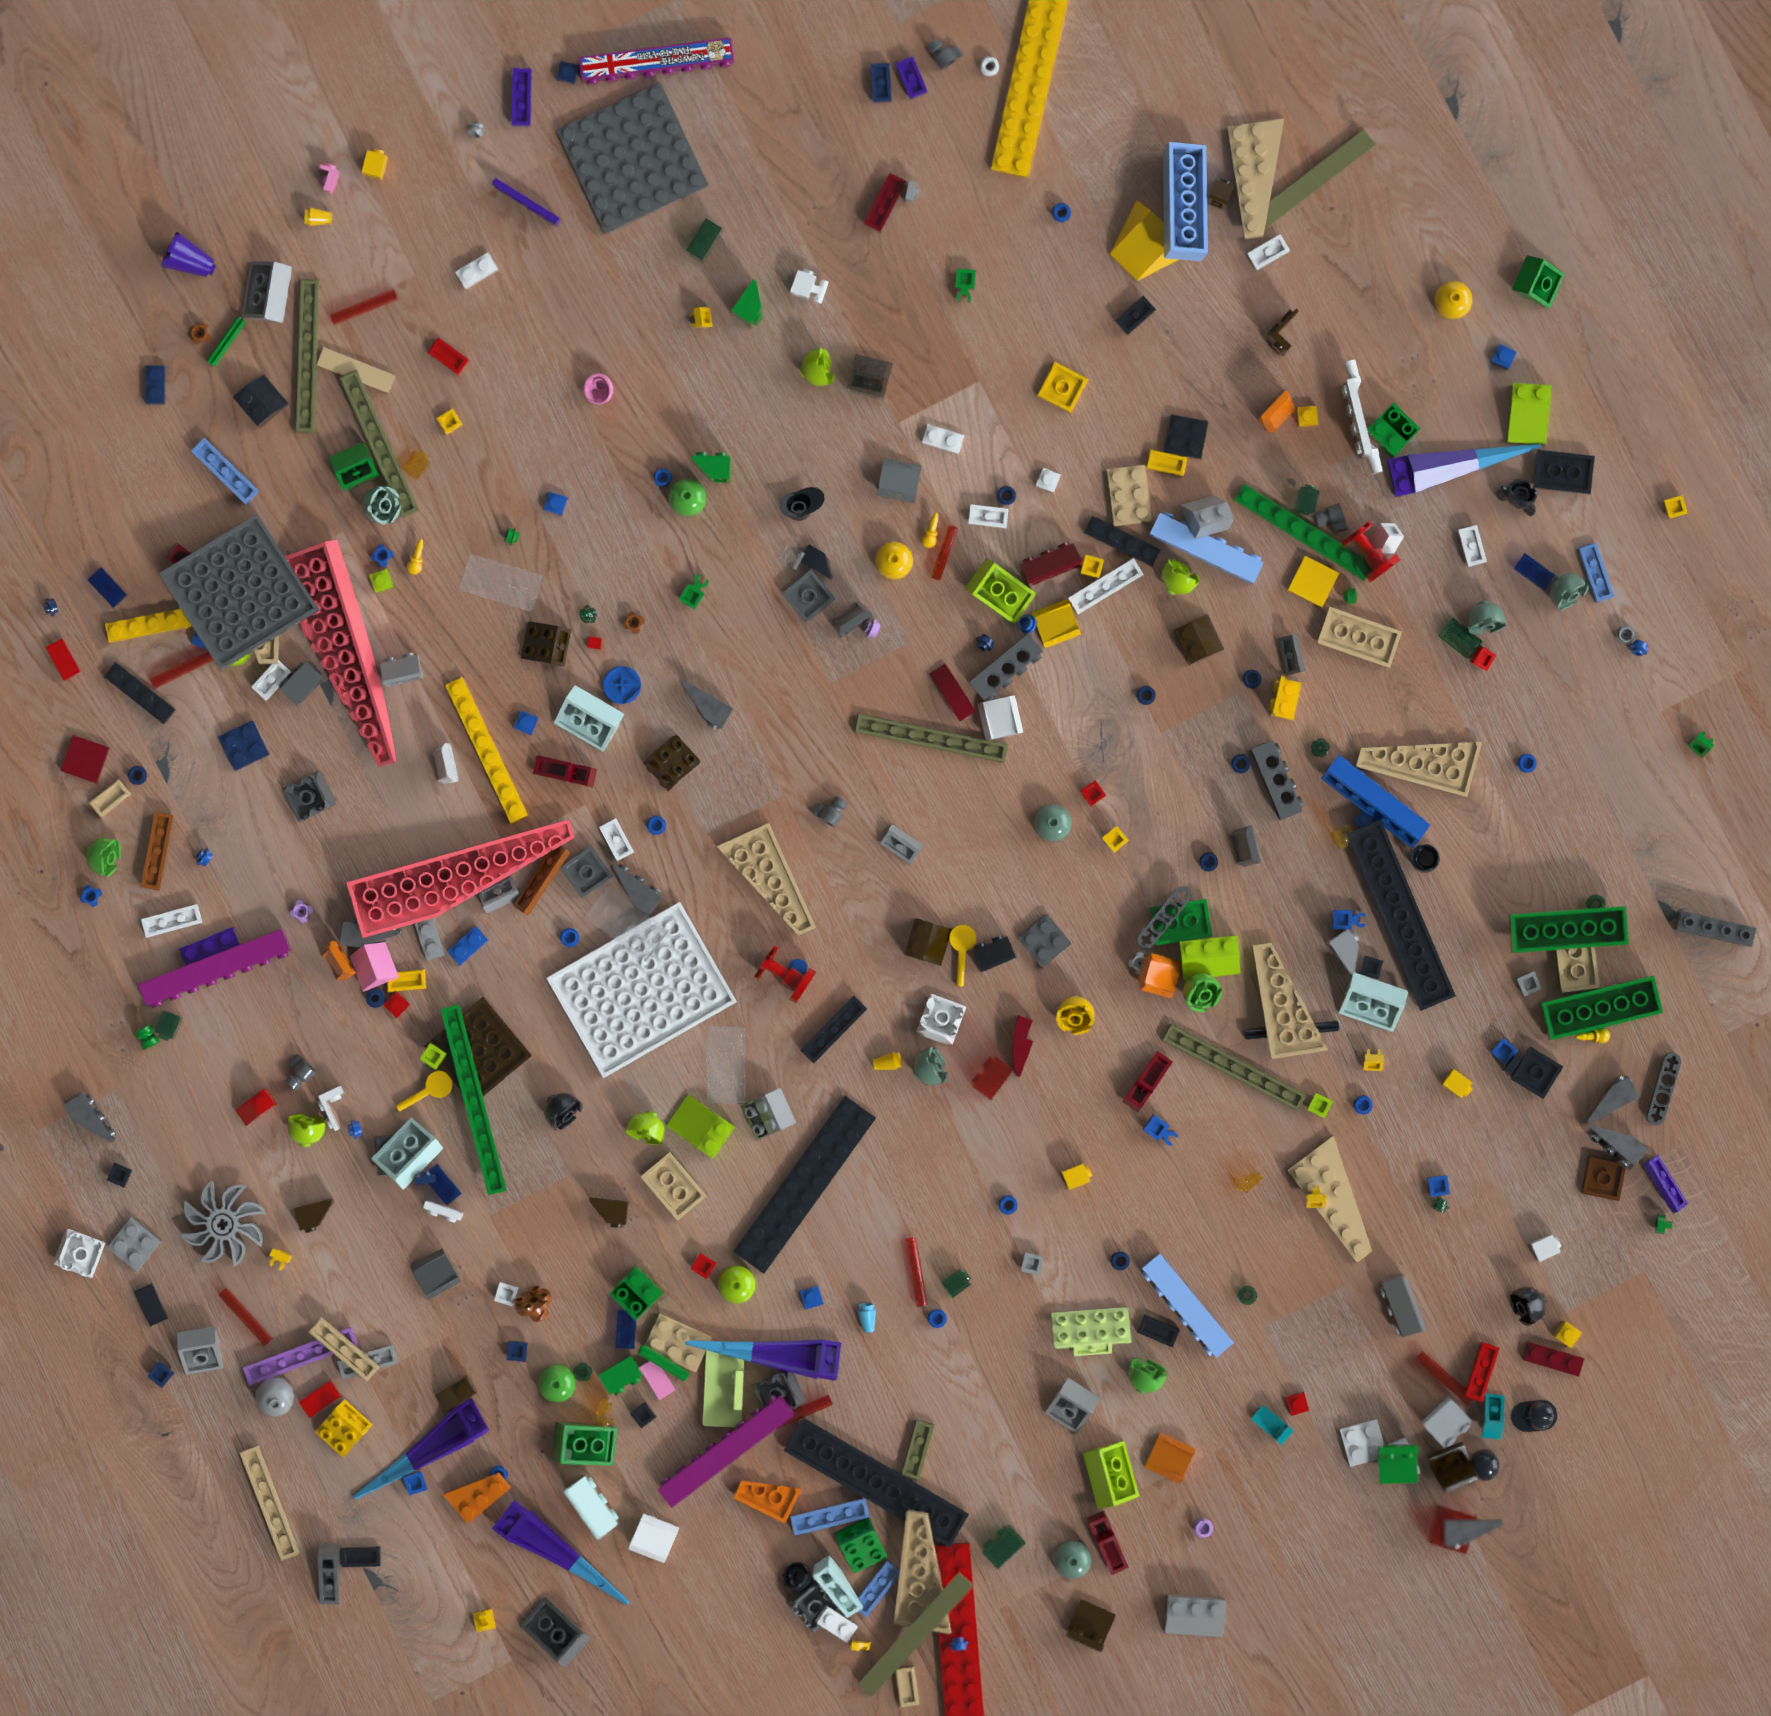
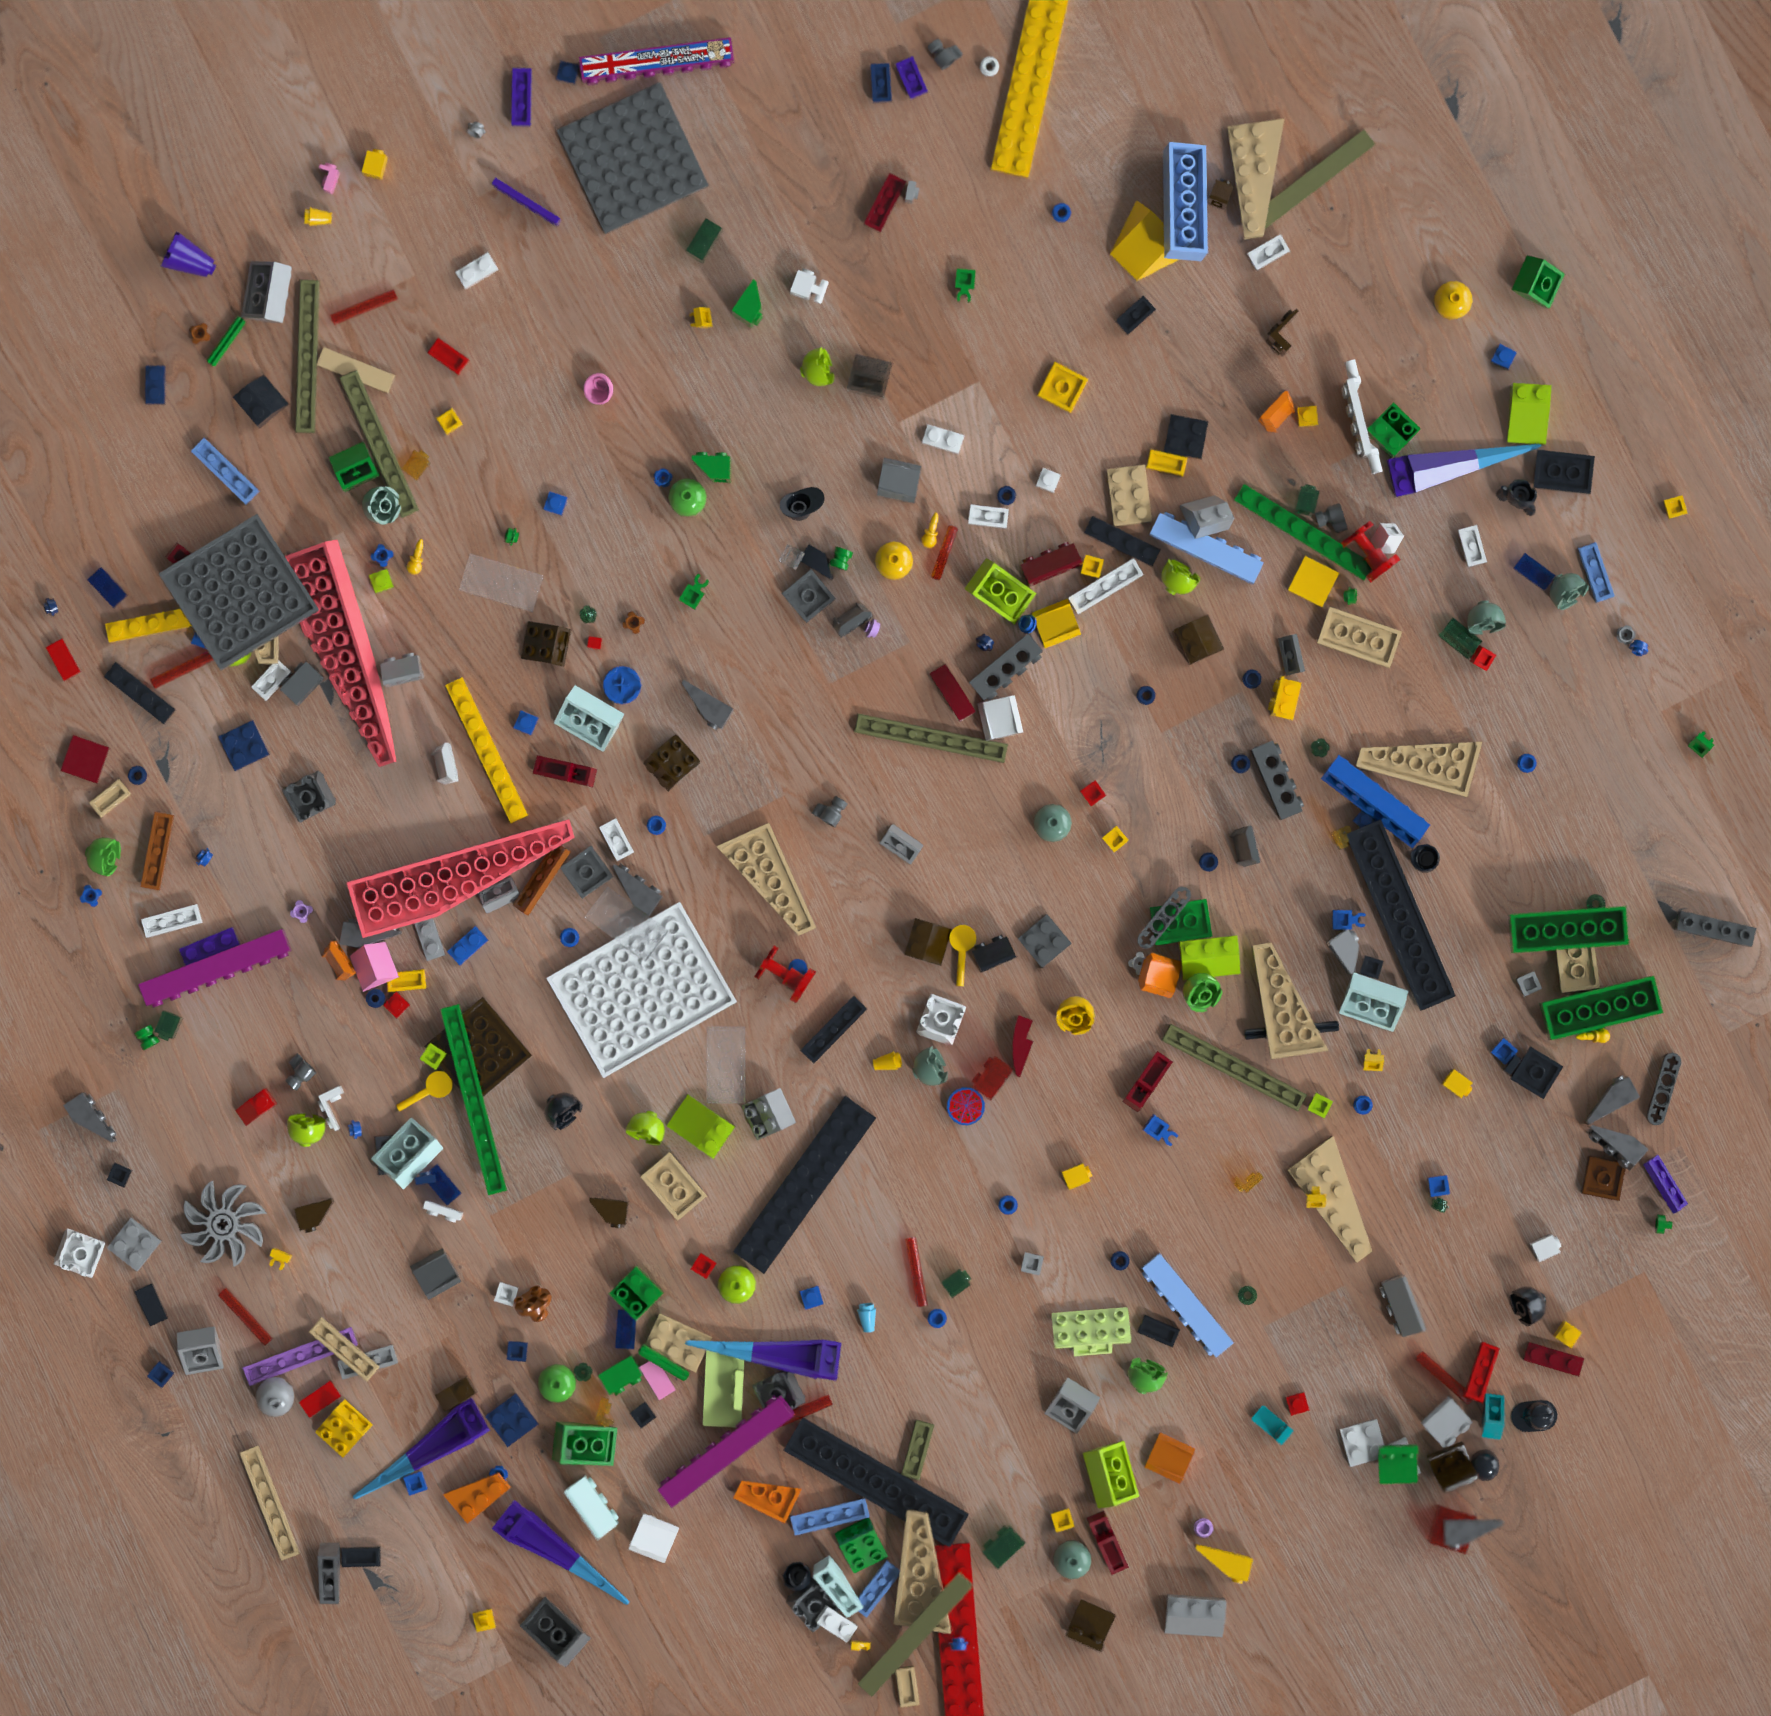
none -> dark blue plate [485,1393,539,1447]
none -> green wheel [829,546,853,571]
none -> tile [947,1087,985,1125]
none -> yellow plate [1050,1508,1075,1533]
none -> yellow slope [1195,1544,1253,1584]

